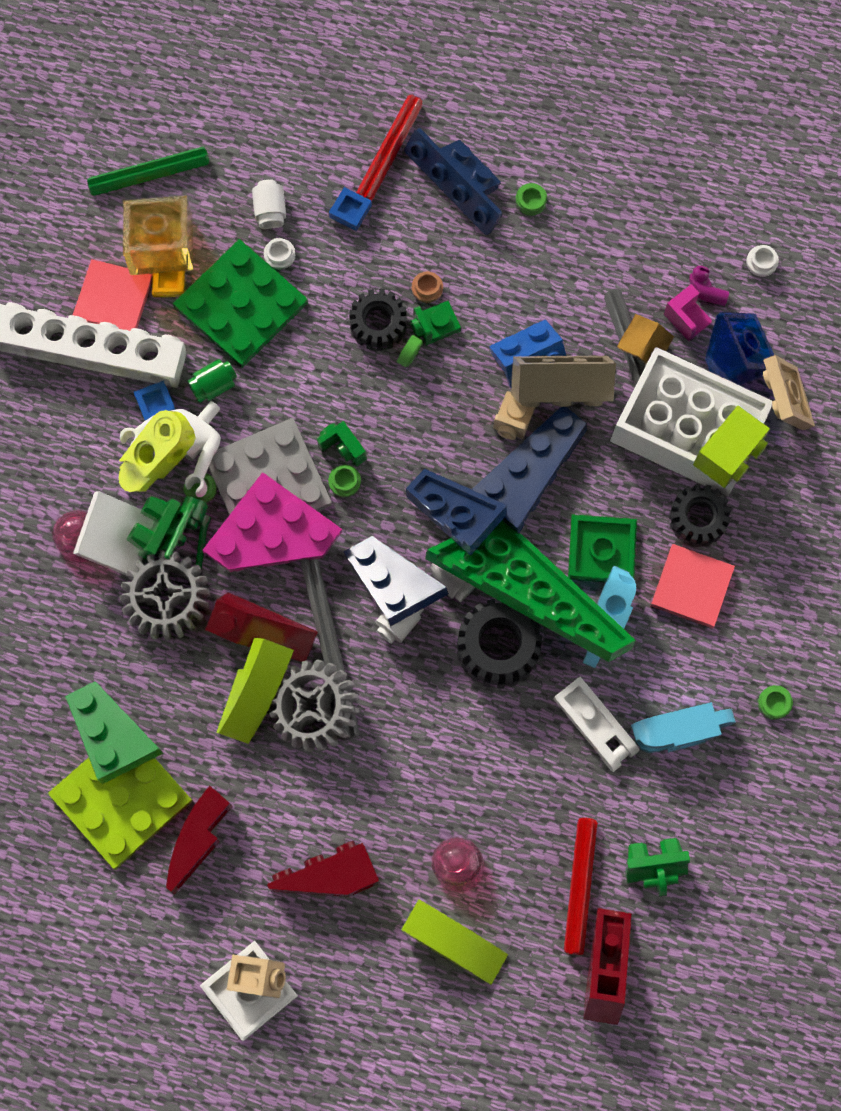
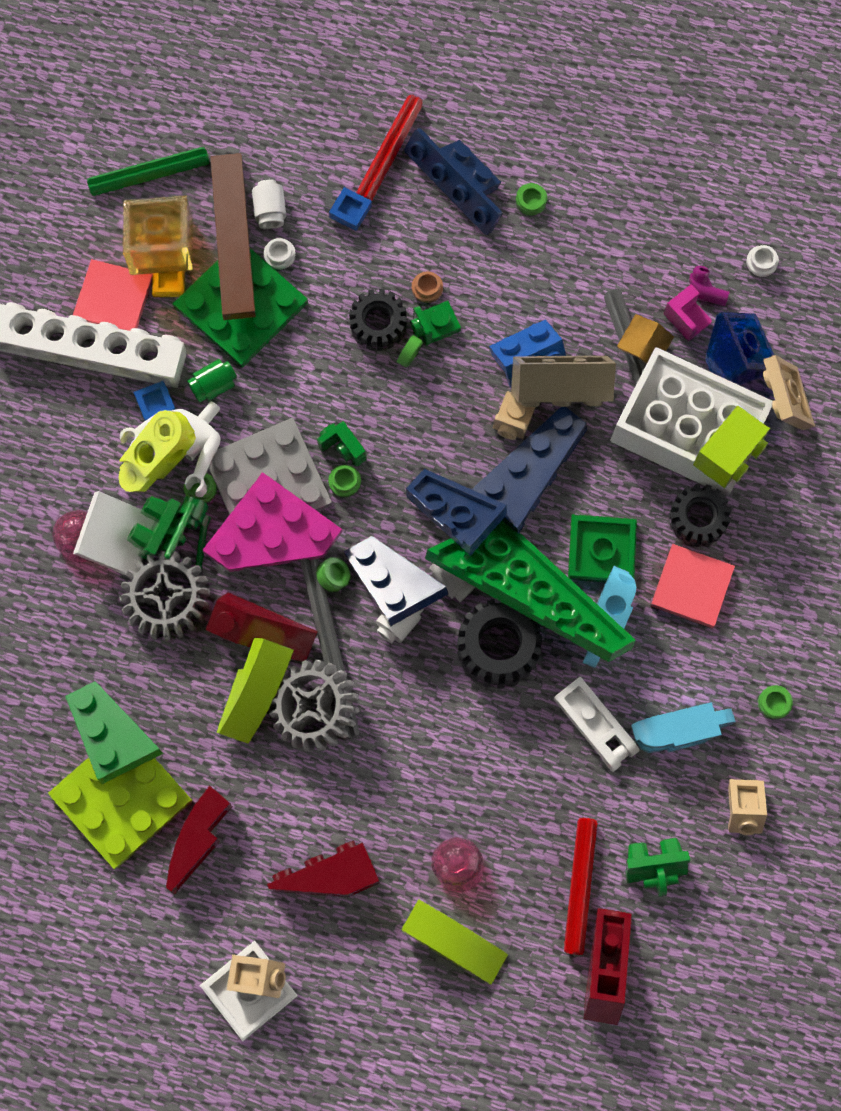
none -> reddish brown tile [210,153,256,320]
none -> bright green tile [316,557,351,592]
none -> tan bracket [728,779,767,835]

